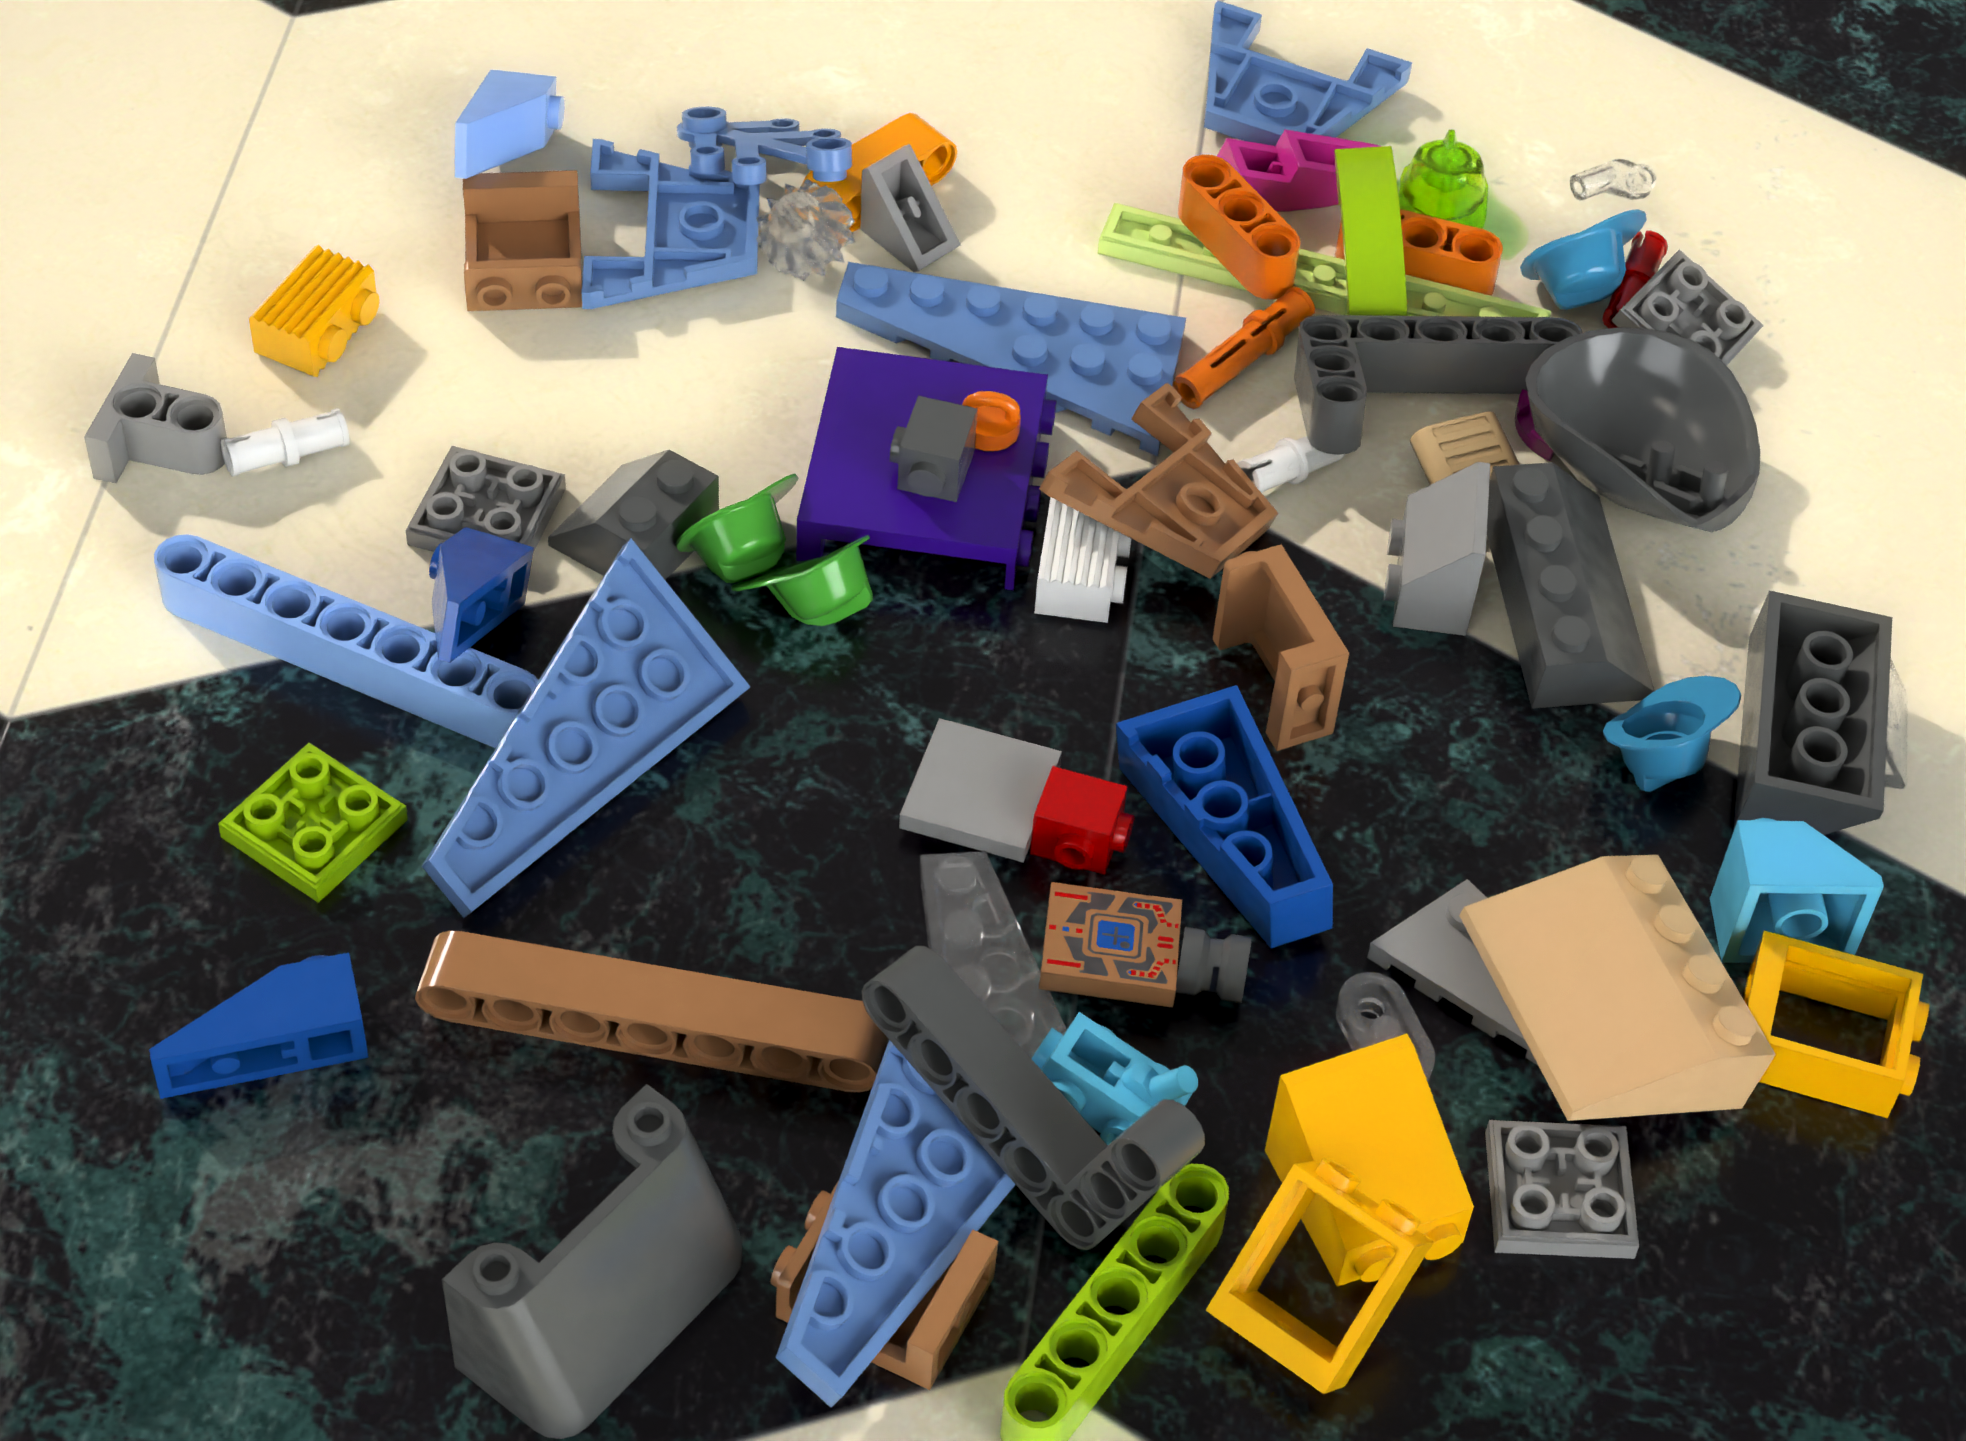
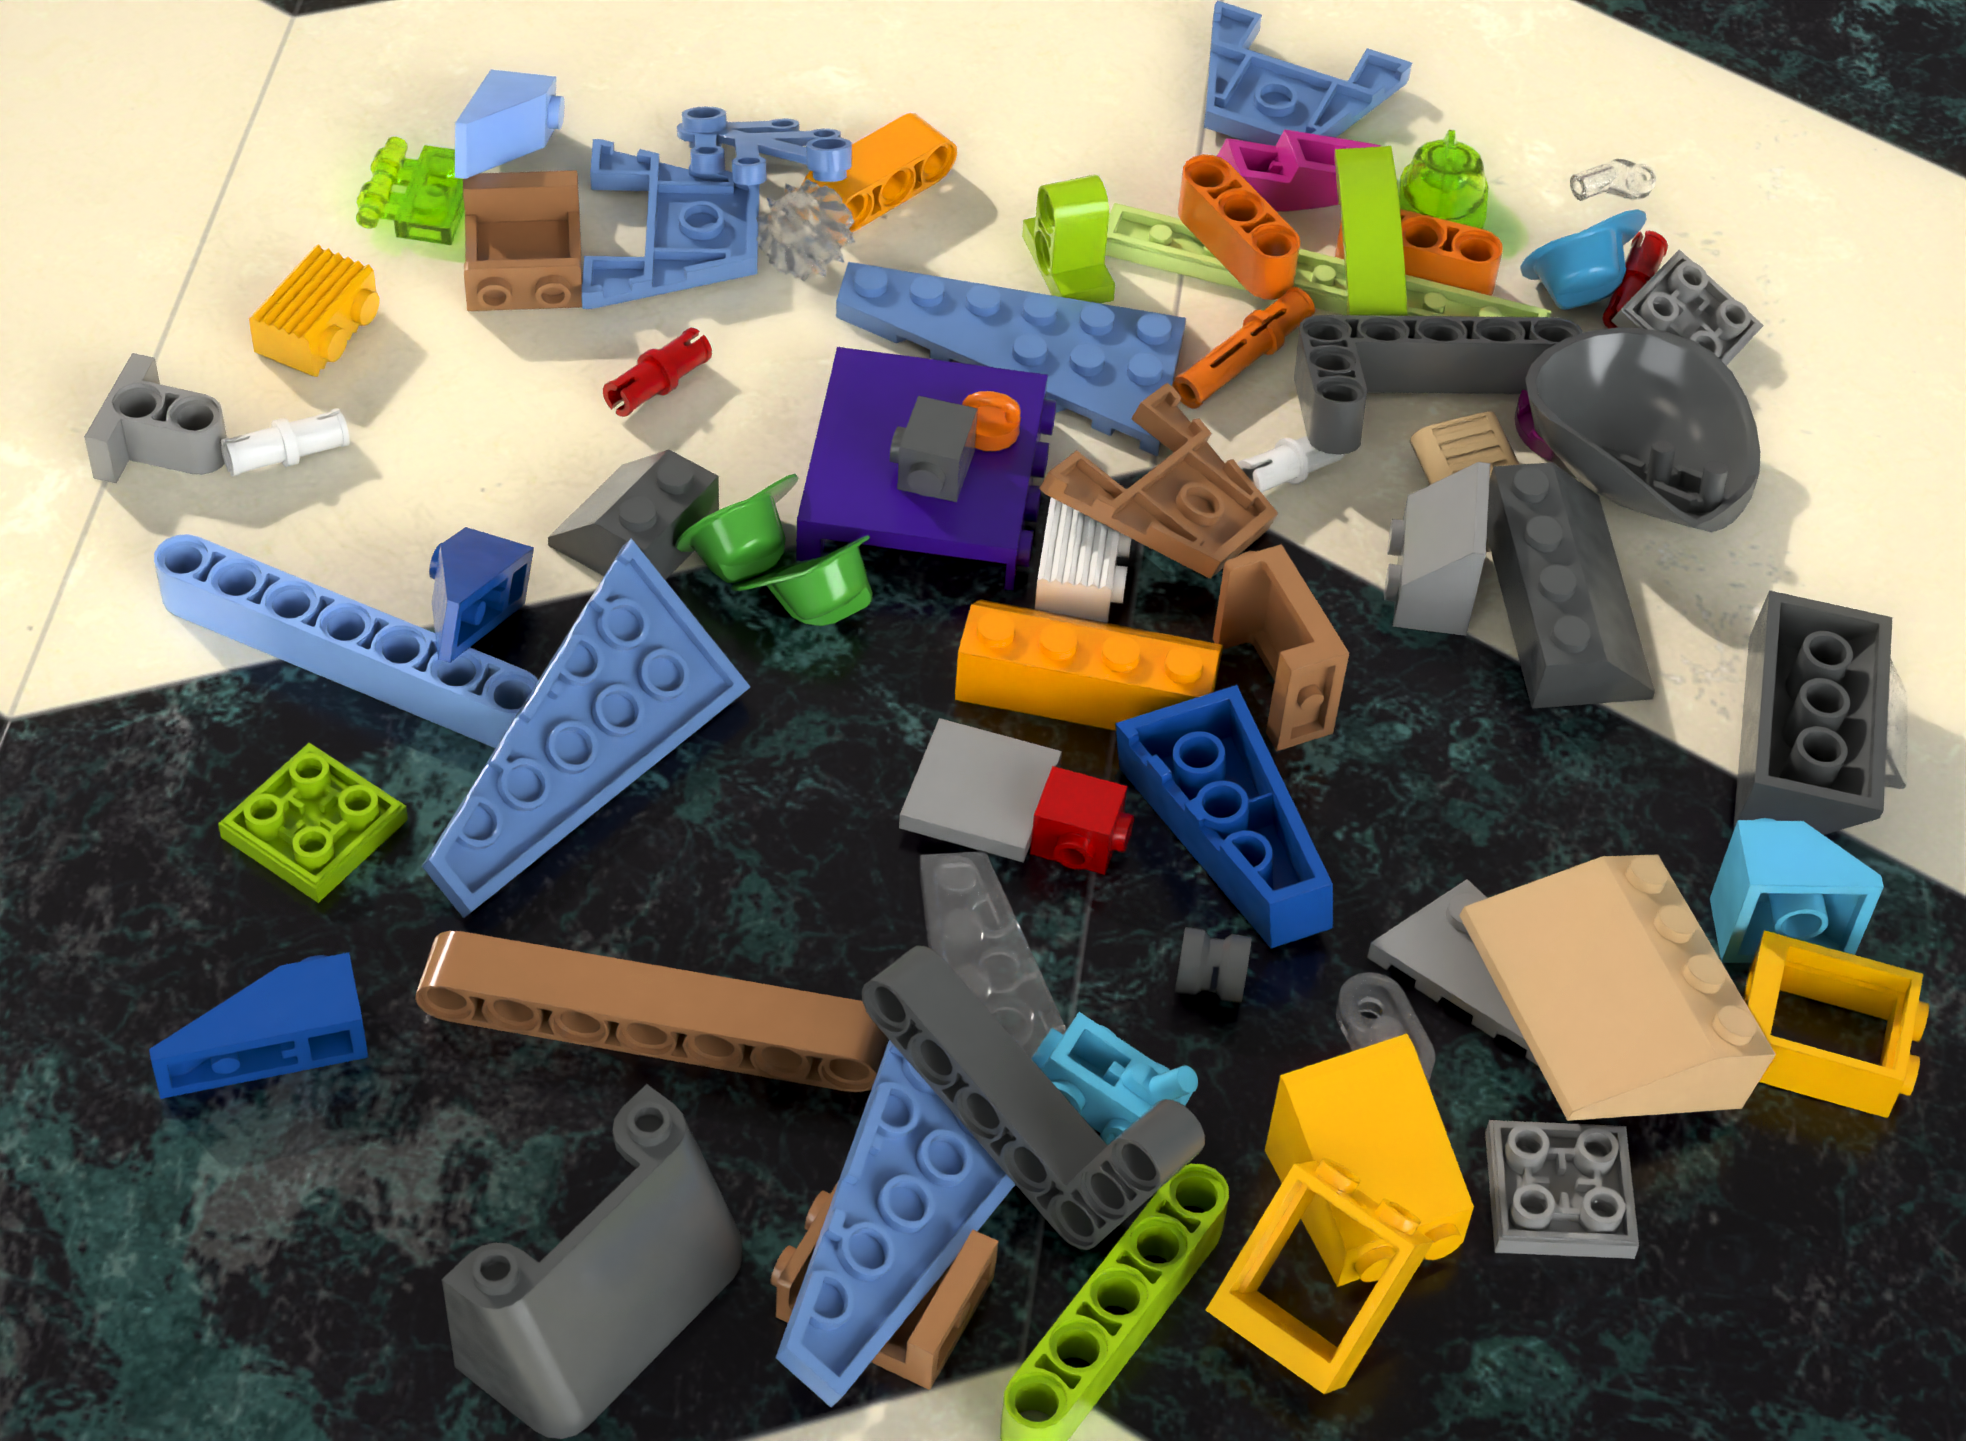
light grey tile [405,446,566,552] -> none
light grey slope [860,144,961,272] -> none
medium nougat tile [1039,882,1182,1007] -> none
dark azure piece [1603,676,1741,792] -> none
none -> clear neon green plate [356,137,465,245]
none -> red pin [603,327,712,417]
none -> light orange slope [955,599,1223,731]
none -> lime tile [1022,174,1115,303]

